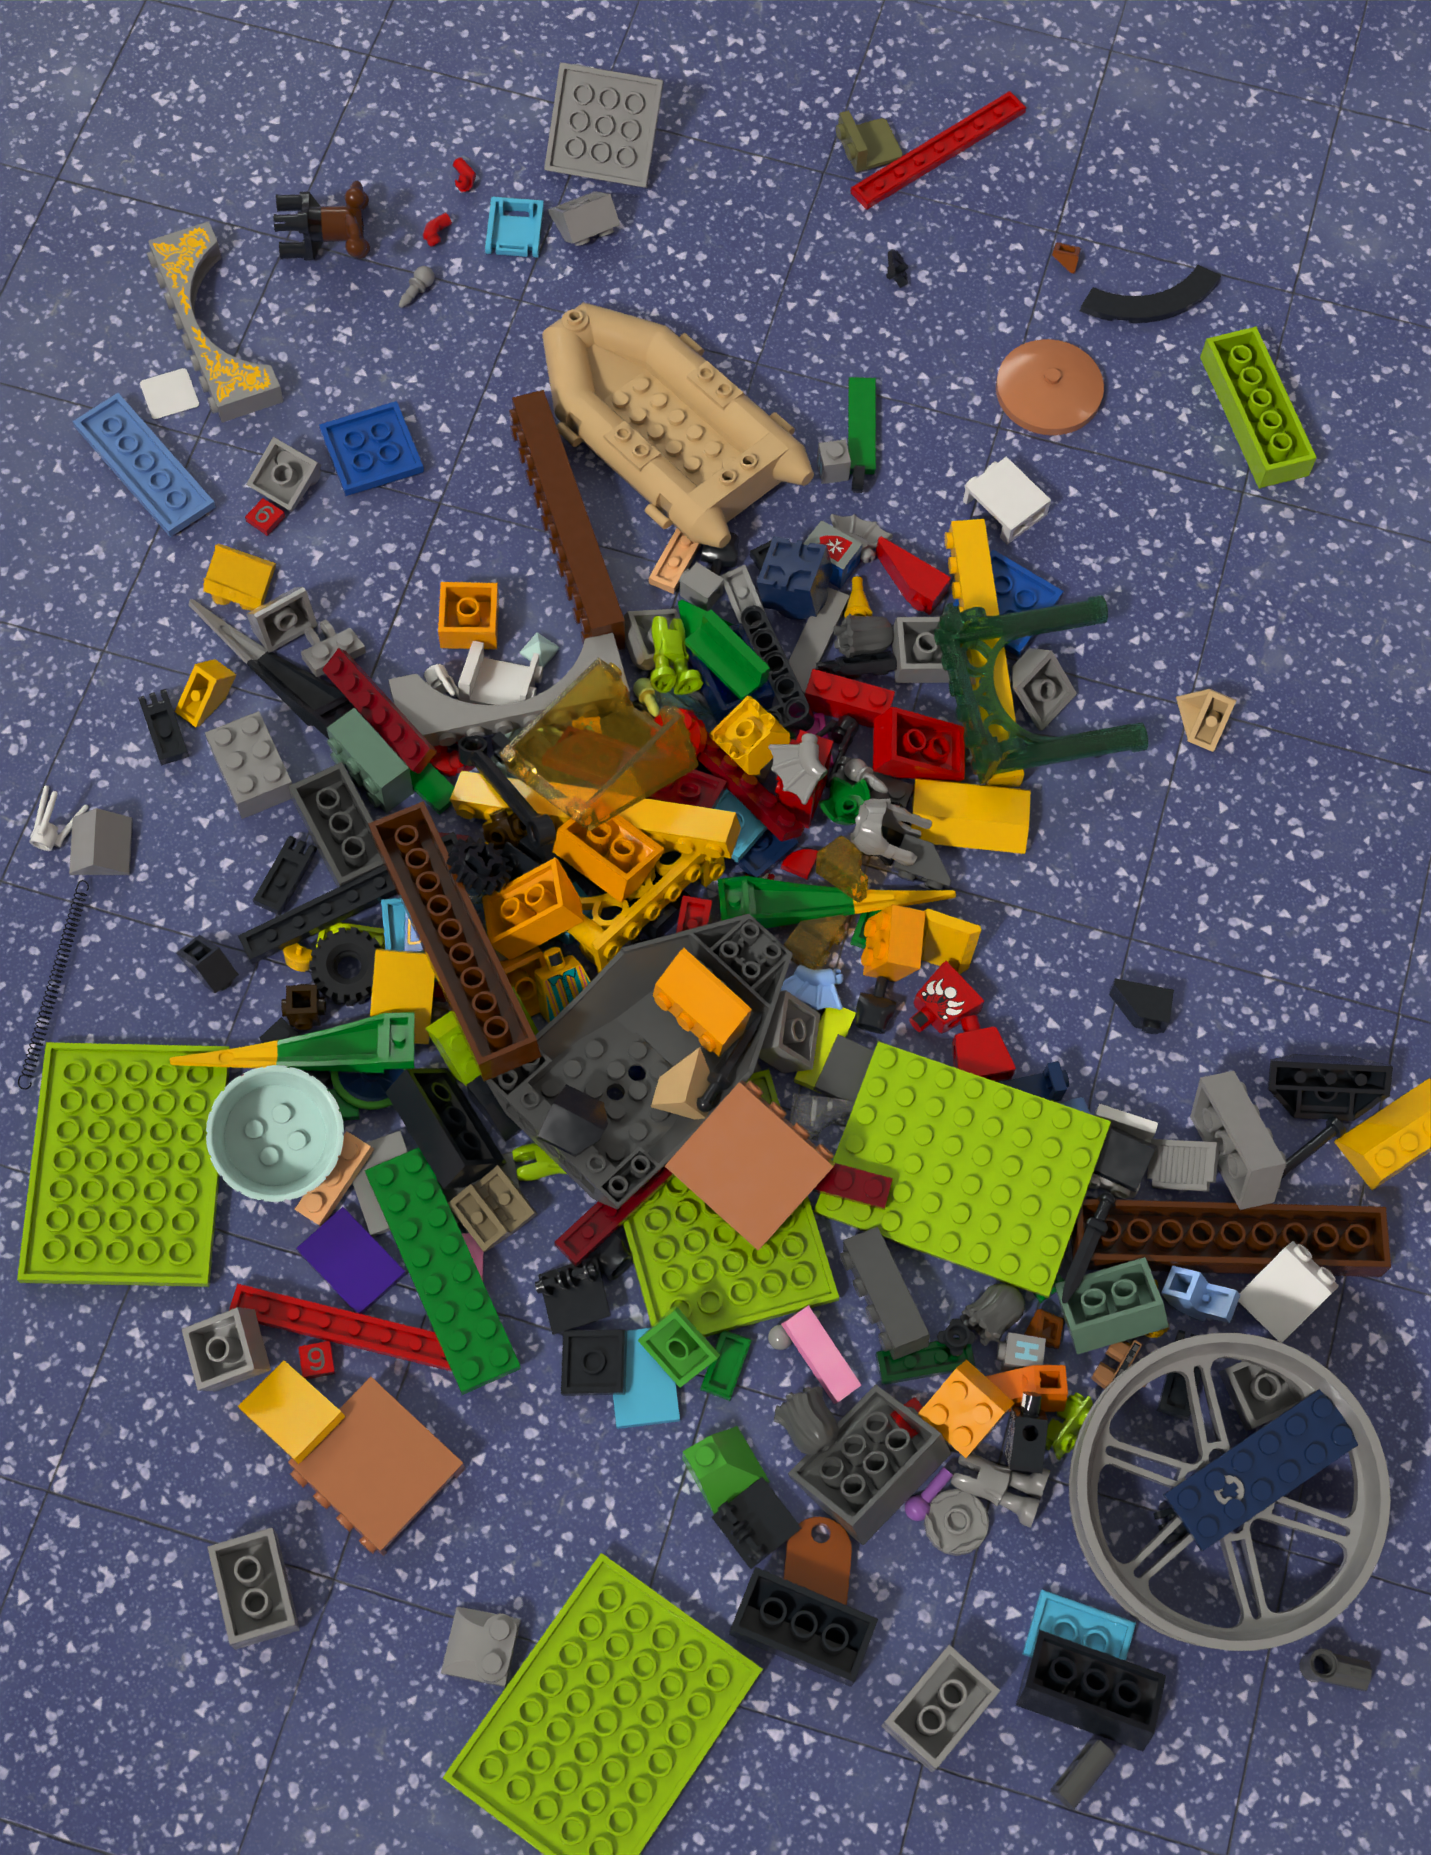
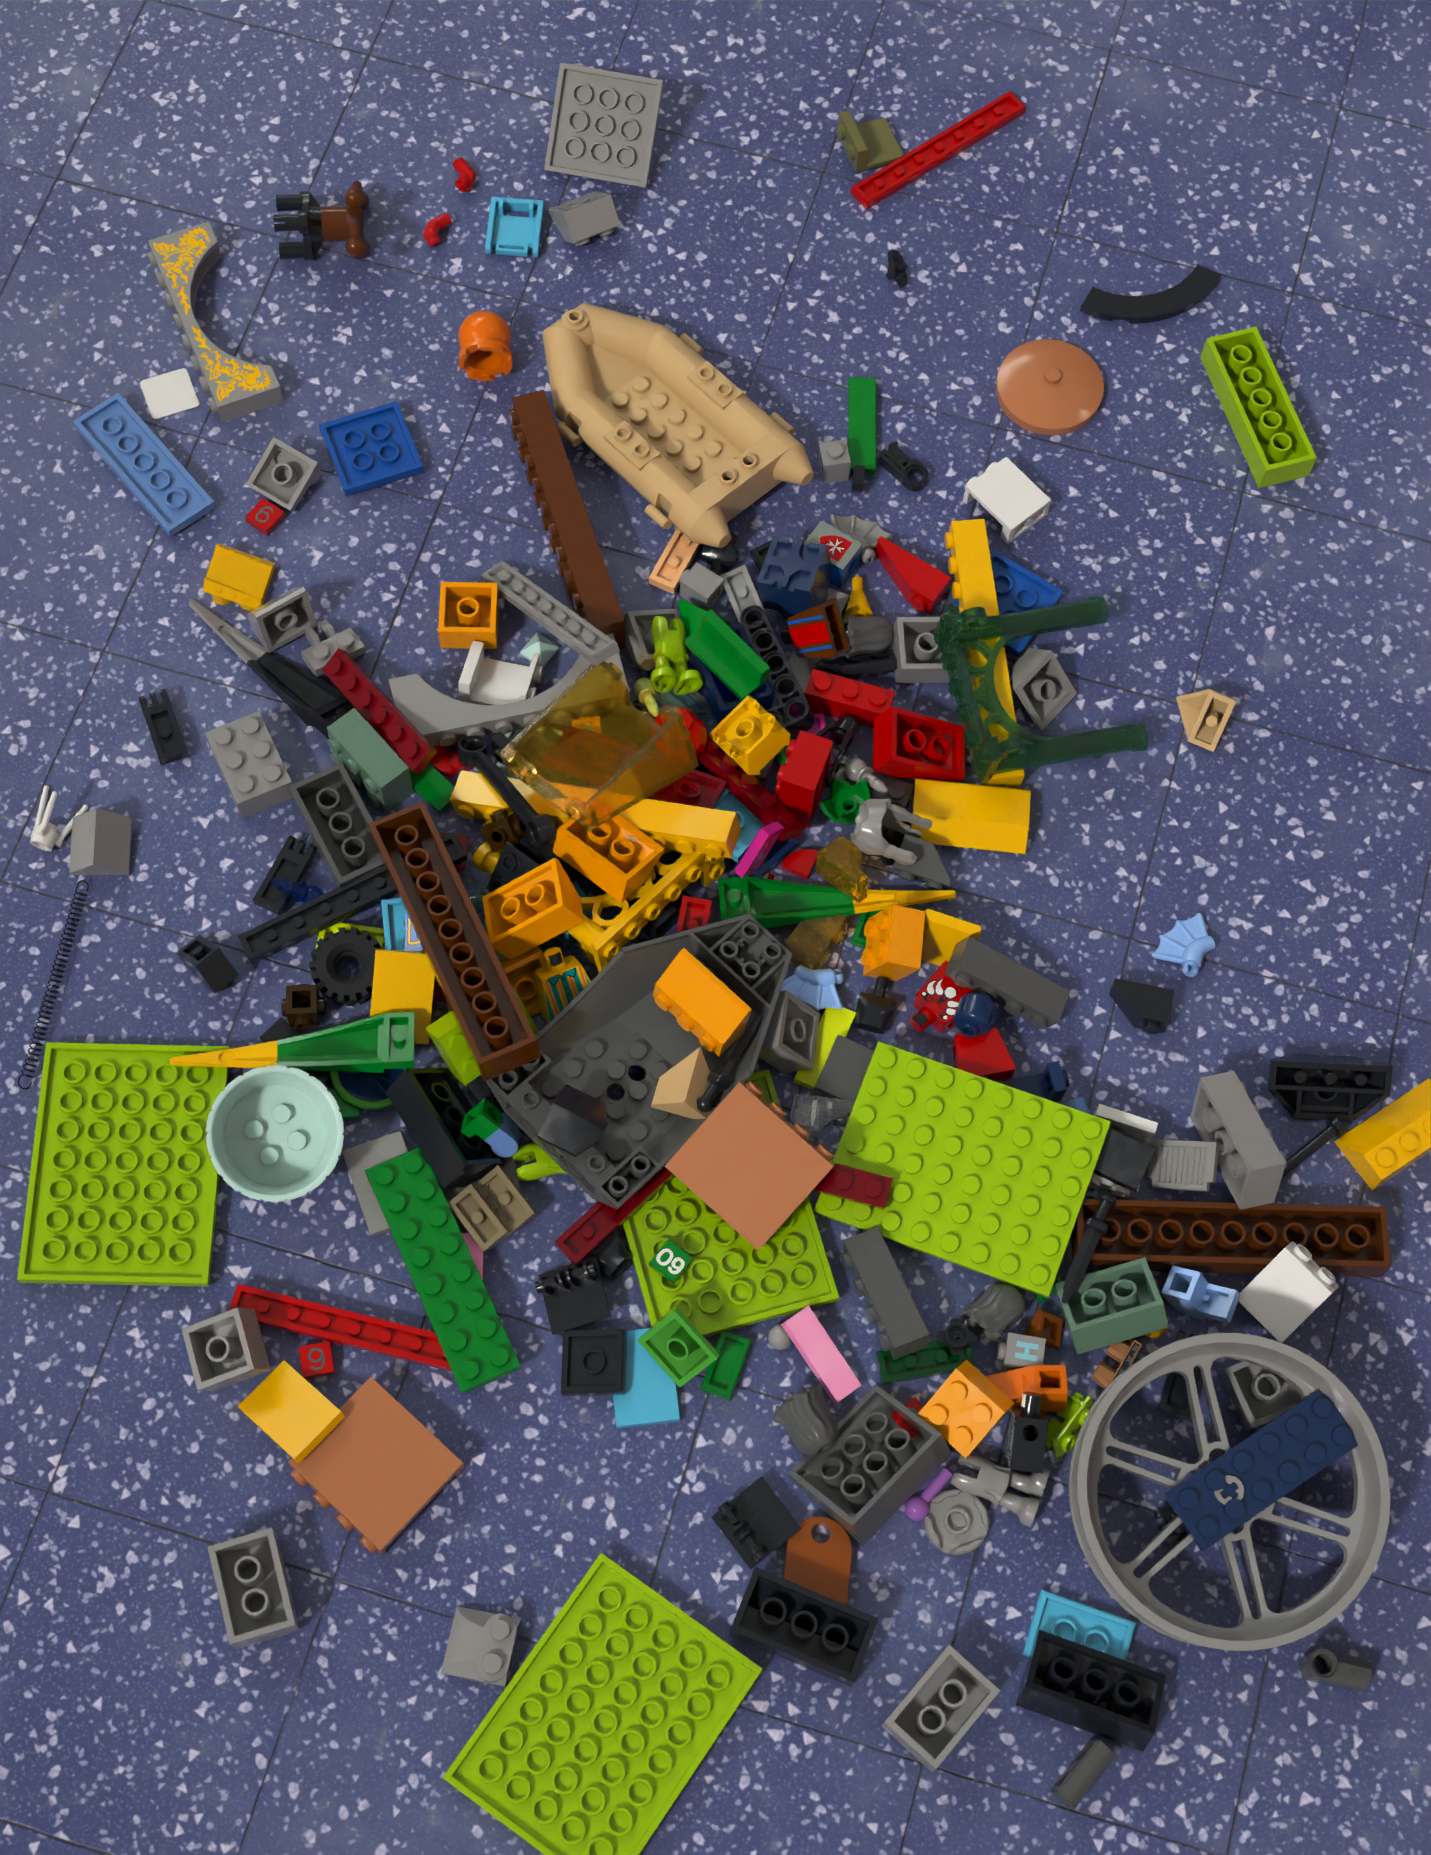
yellow slope [174,659,237,727] -> none
yellow piece [283,943,312,972] -> none
light nougat plate [295,1131,374,1226] -> none
dark purple tile [296,1207,406,1314] -> none
light grey bar [399,266,435,308] -> none
white plant [424,664,459,699] -> none
black gear [447,837,513,895] -> none
bright green slope [682,1426,770,1514] -> none
light grey arm [768,733,828,805] -> none
dark orange slope [1052,242,1081,274] -> none
none -> clear blue bar [271,878,324,904]
none -> orange tile [458,310,512,381]
none -> leg [461,1098,521,1157]
none -> light grey tile [481,561,620,666]
none -> green tile [649,1239,693,1285]
none -> dark pink tile [735,821,784,878]
none -> reddish brown torso [781,598,850,658]
none -> black piece [878,441,928,492]
none -> dark grey brick [945,936,1070,1029]
none -> dark blue head [953,991,997,1038]
none -> light blue arm [1152,913,1215,977]

